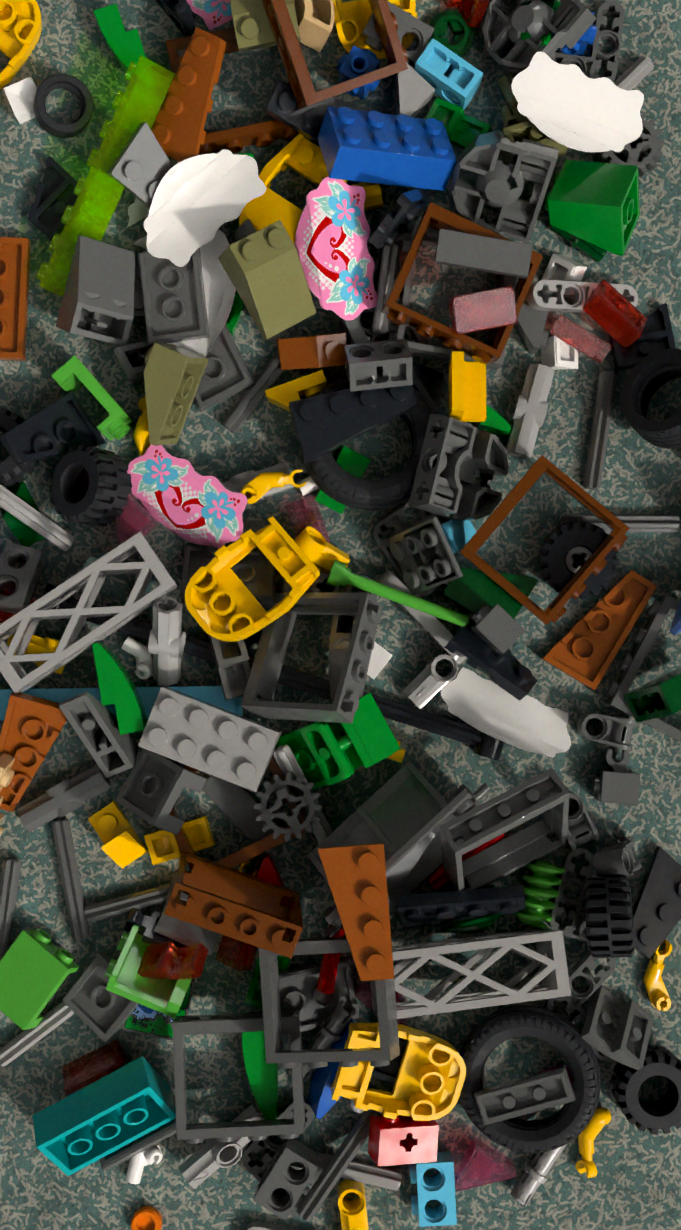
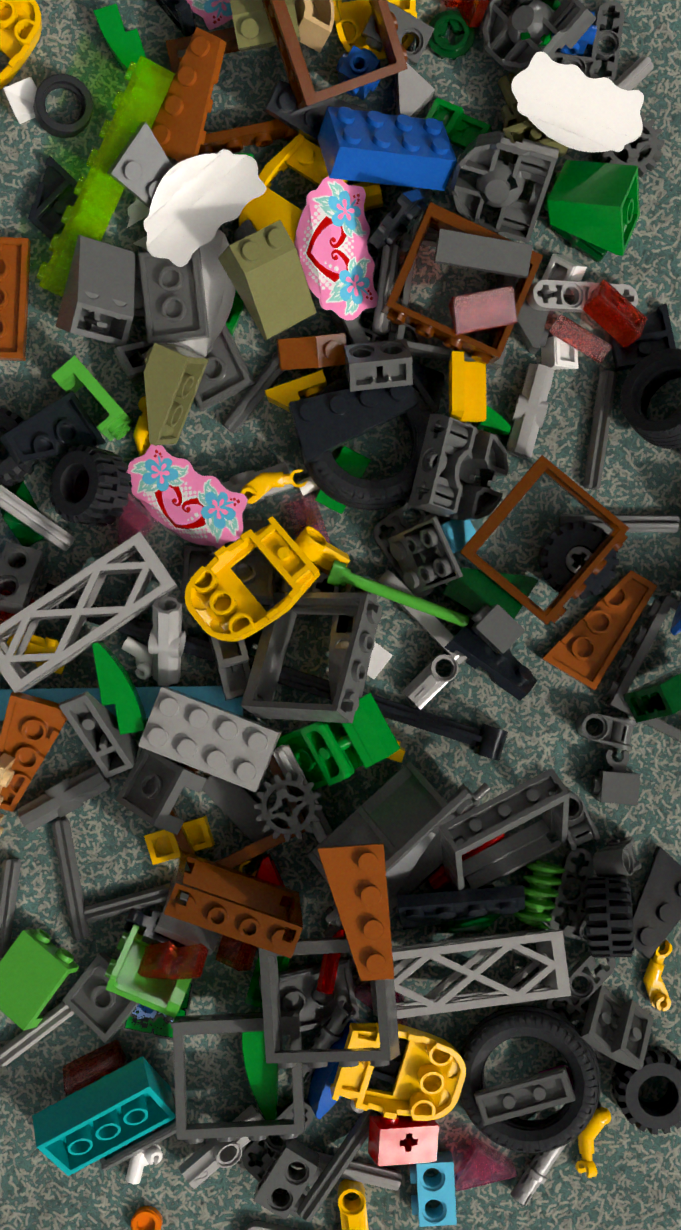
yellow slope [88,801,148,868] -> none
medium azure brick [414,38,483,110] -> none
white sticker [441,667,571,758] -> none

